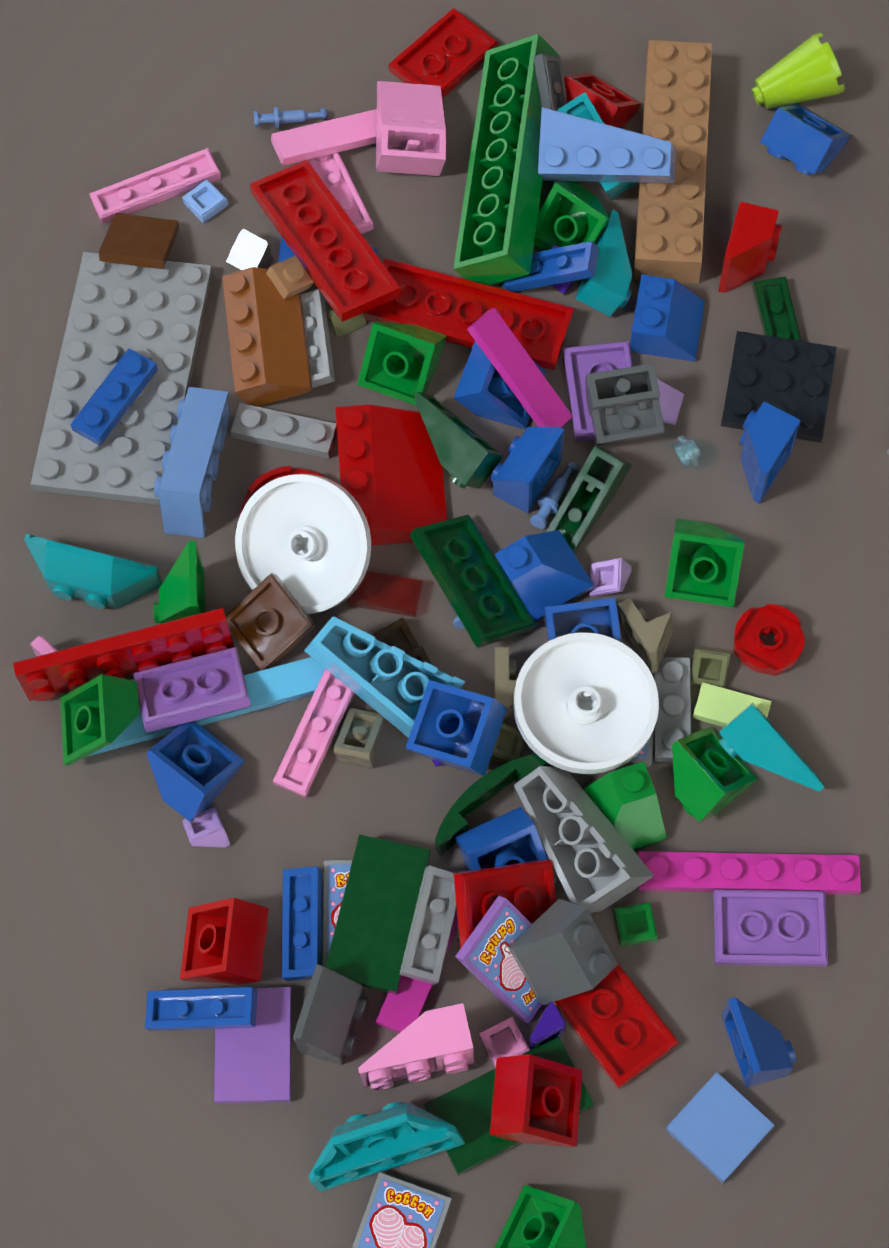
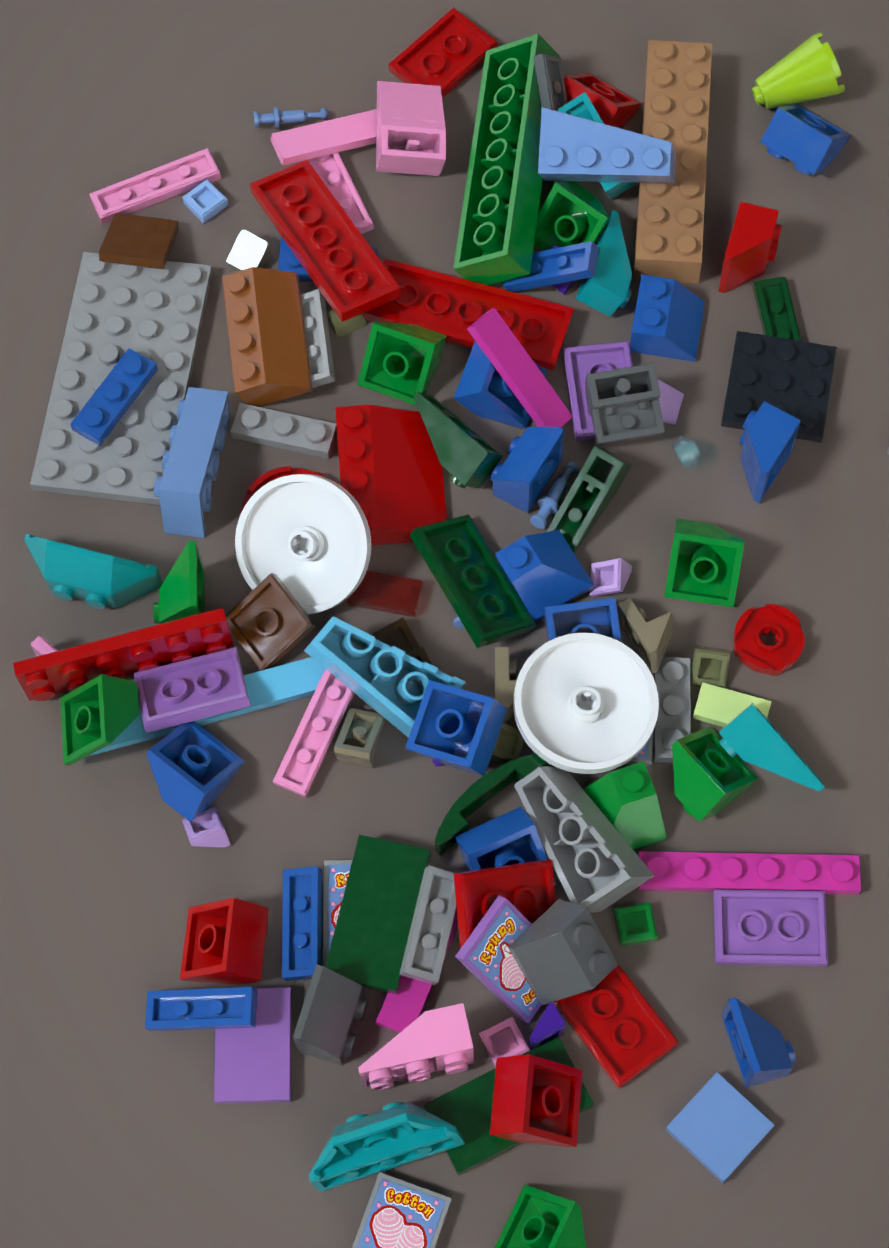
medium nougat plate [266,256,314,300] -> none

